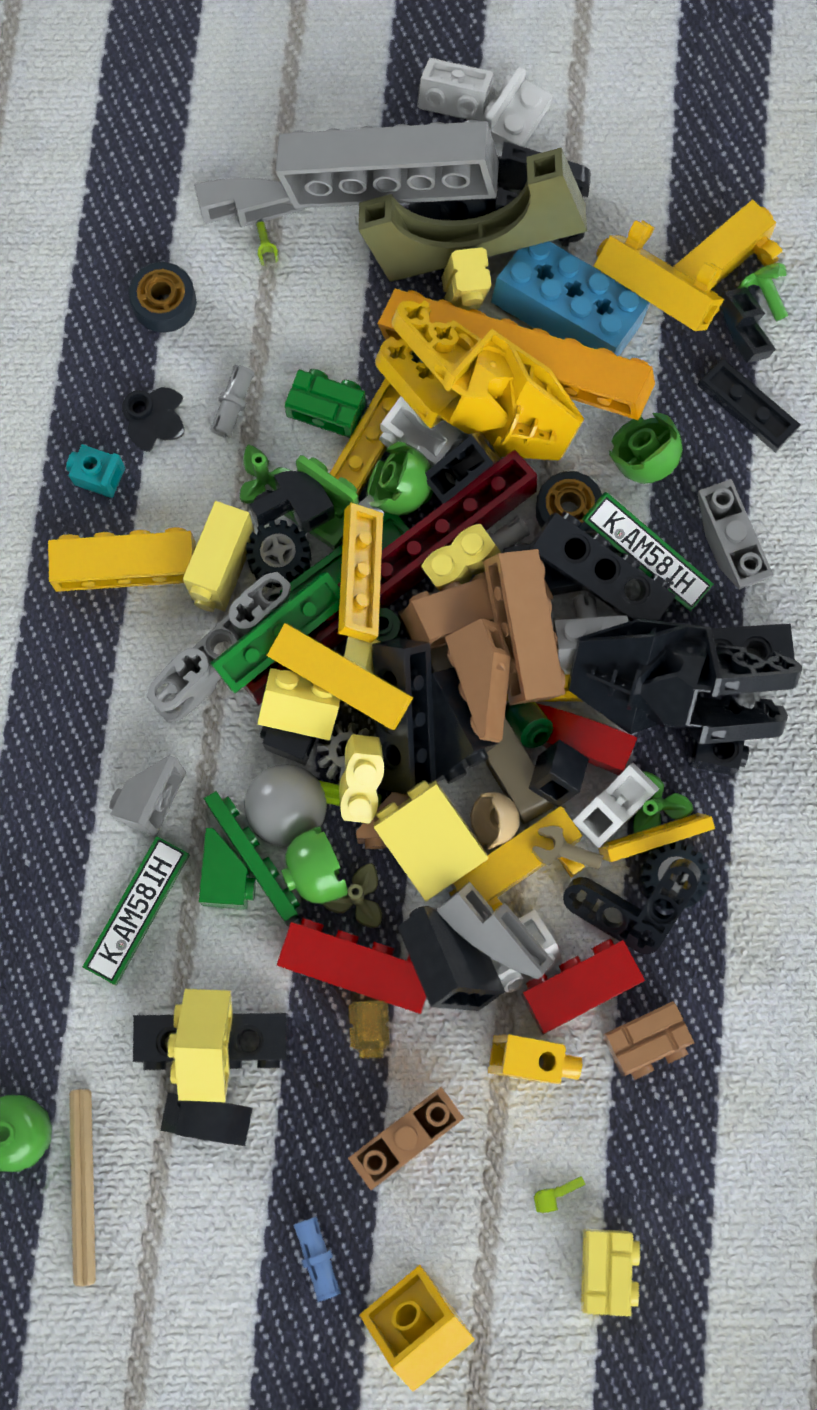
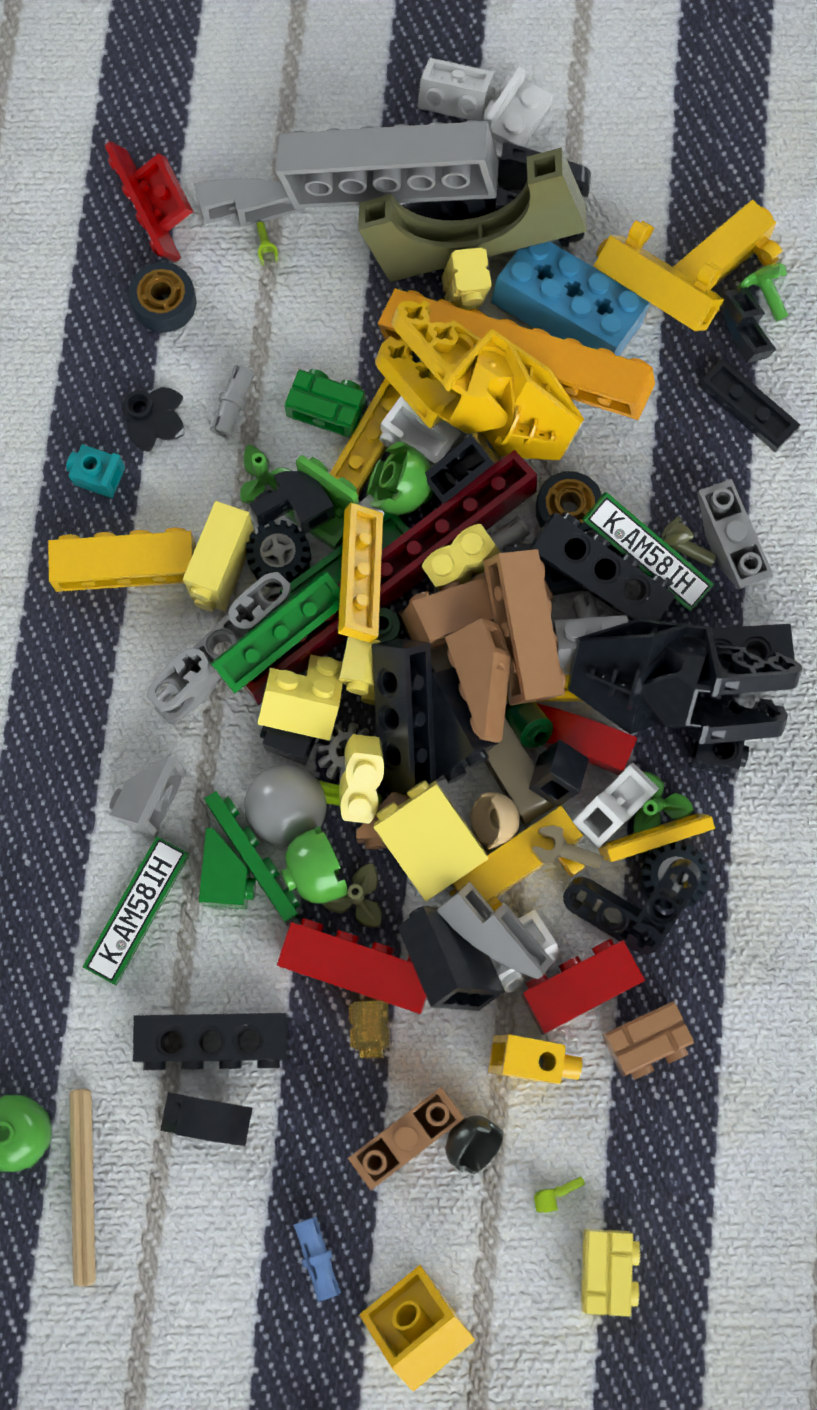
light yellow brick [168,989,233,1102] -> none
yellow tile [267,623,413,730] -> none
bright green cylinder [609,413,683,484] -> none
none -> red bracket [104,141,194,262]
none -> pearl dark grey hair [445,1115,504,1174]
none -> olive plant [661,516,716,567]

